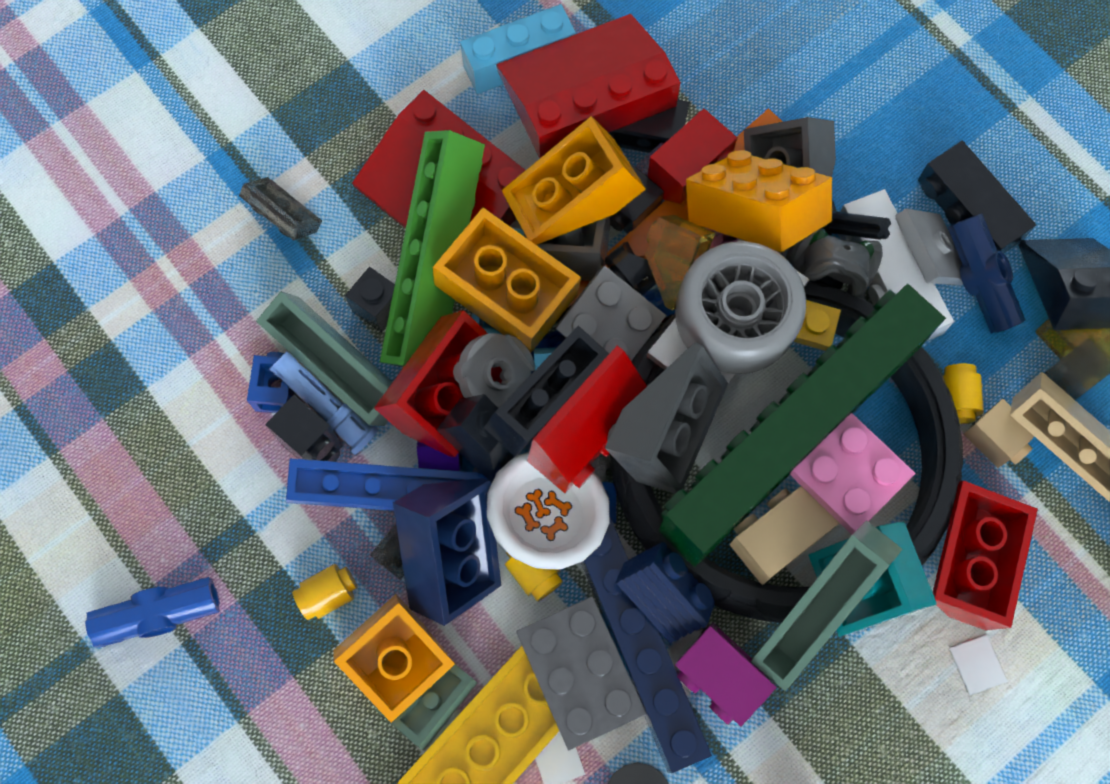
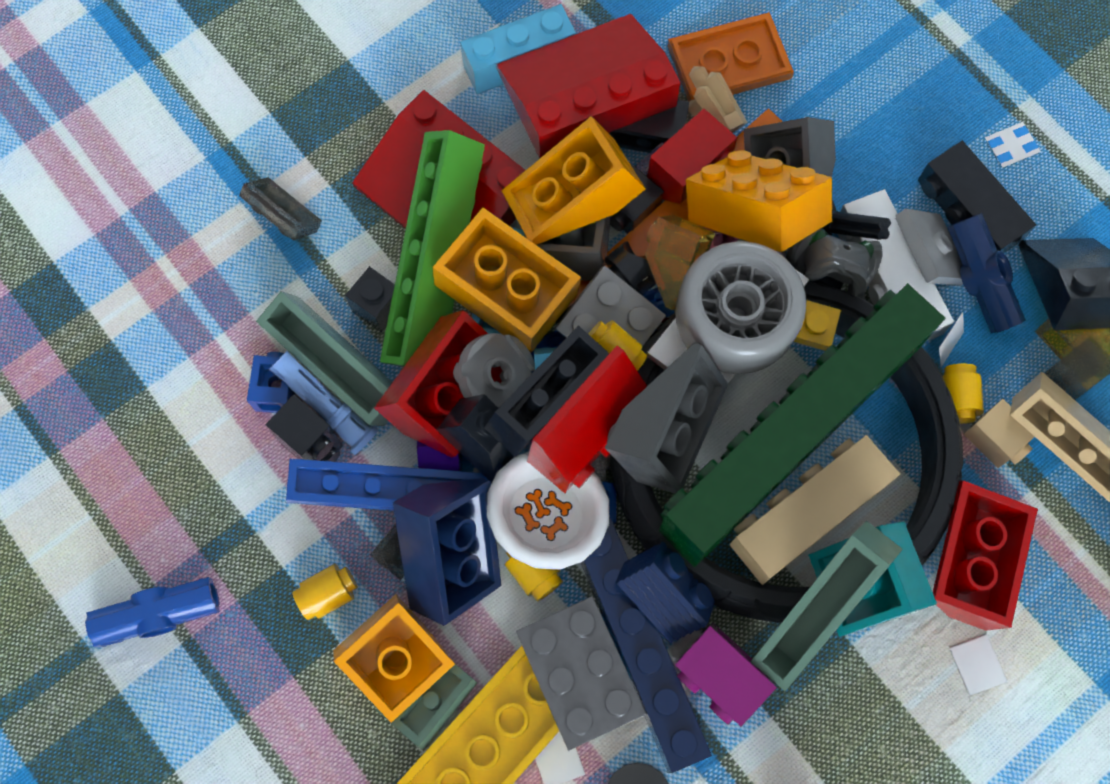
bright pink plate [790,413,916,535] -> none
none -> yellow brick [588,320,647,371]
none -> orange tile [667,12,794,102]
none -> tan rock [688,66,748,133]
none -> white sticker [939,312,964,367]
none -> white sticker [985,122,1041,168]

